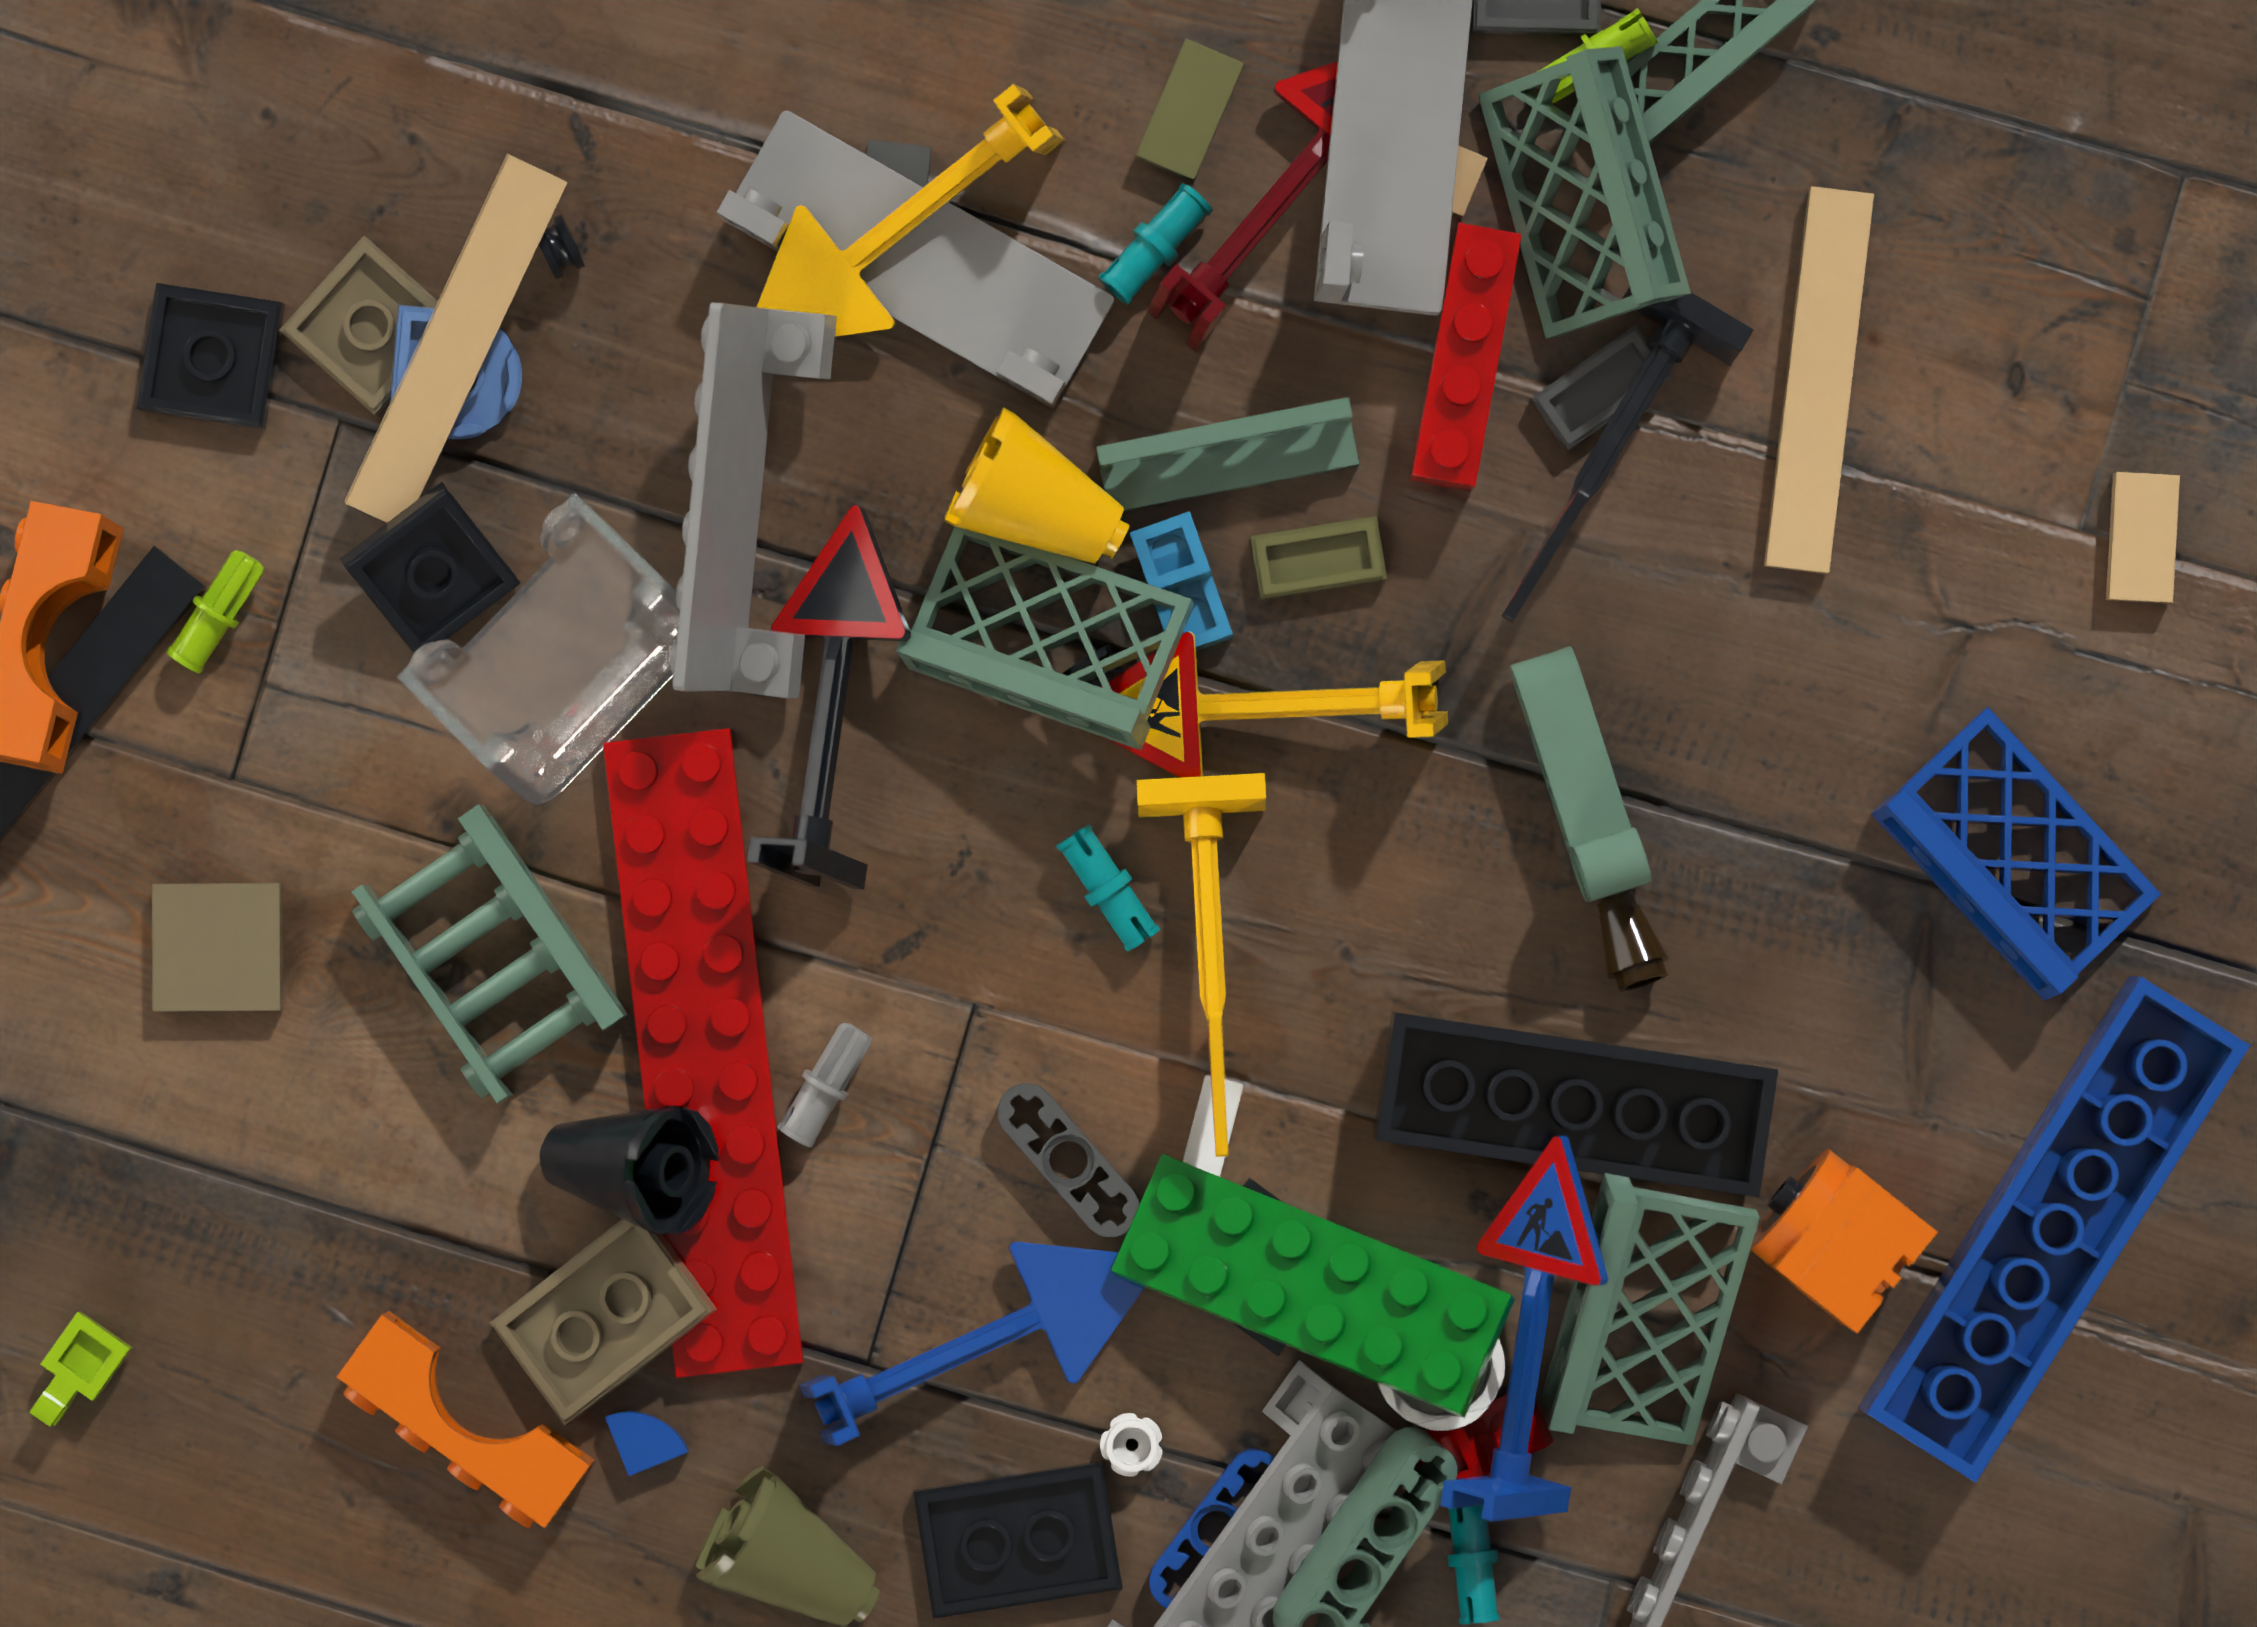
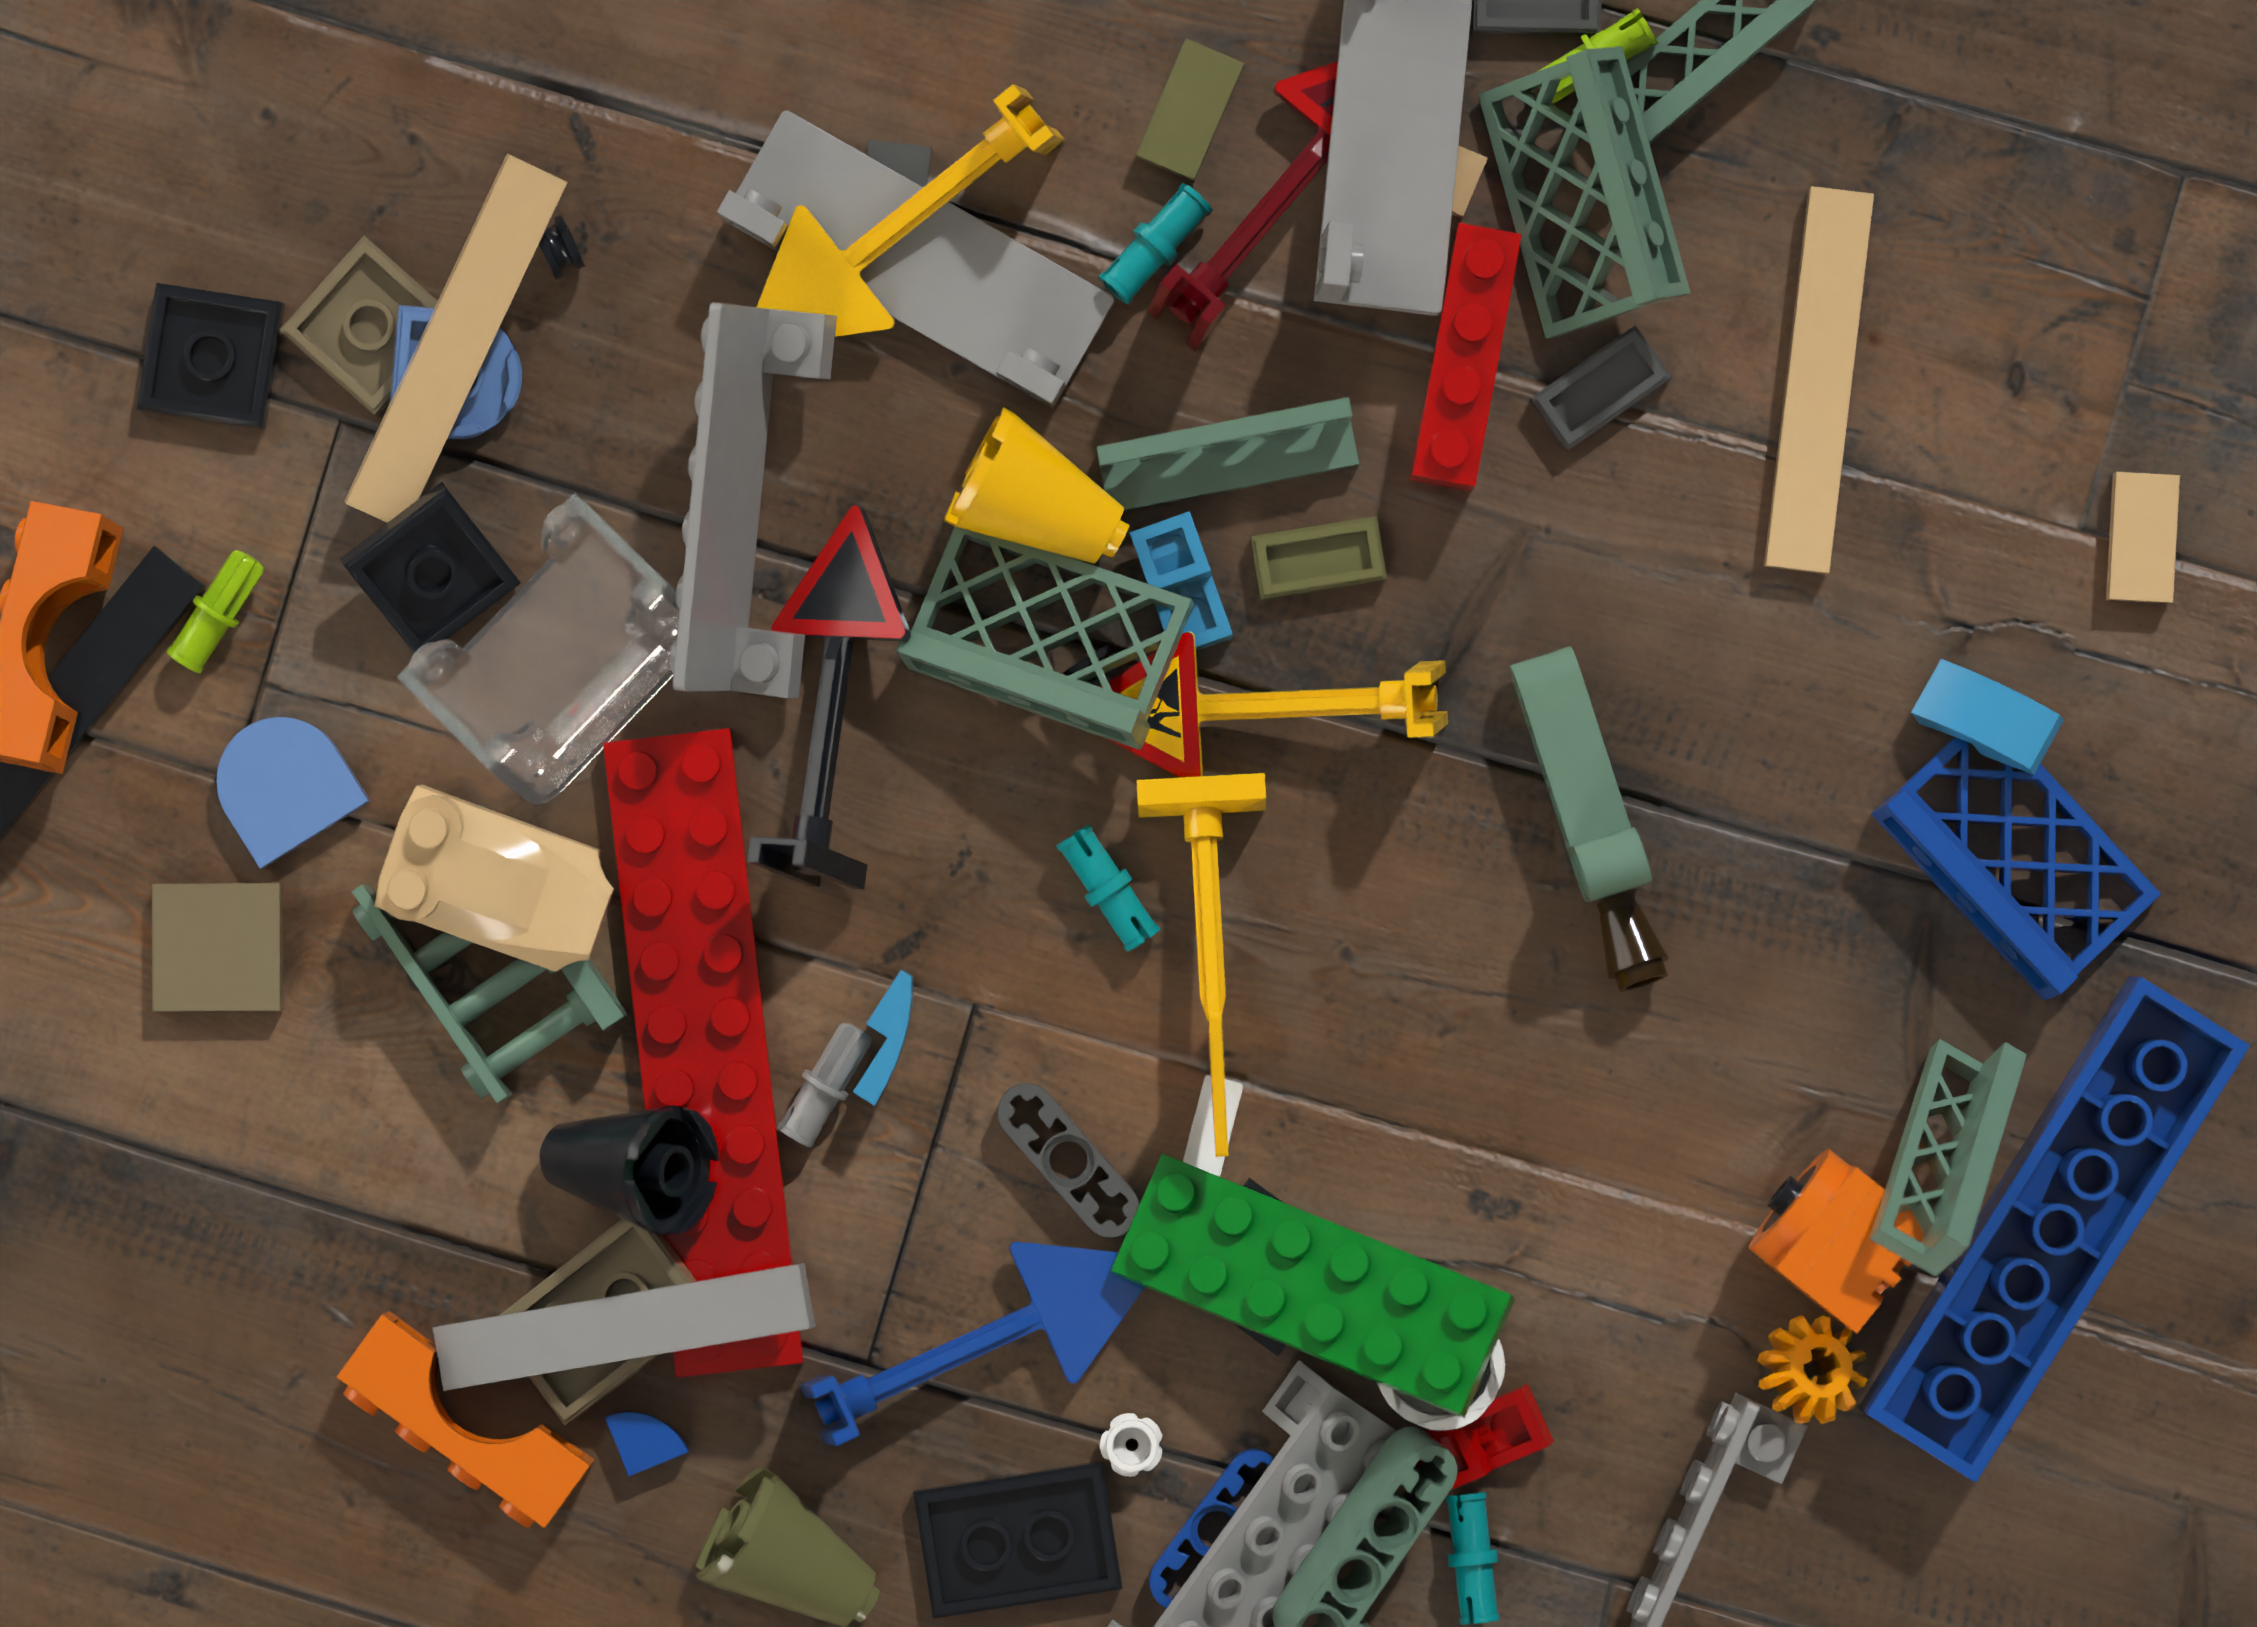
lime plate [29,1311,133,1427] -> none
black brick [1373,1012,1778,1197] -> none
blue piece [1440,1136,1608,1521] -> none
black piece [1501,286,1754,623] -> none
sand green fence [1540,1173,1760,1445] -> none
none -> medium blue tile [216,717,371,869]
none -> tan slope [374,784,614,972]
none -> light grey tile [433,1263,816,1391]
none -> dark azure slope [853,970,914,1106]
none -> light orange gear [1757,1316,1868,1424]
none -> sand green fence [1870,1039,2027,1277]
none -> dark azure slope [1911,659,2064,775]

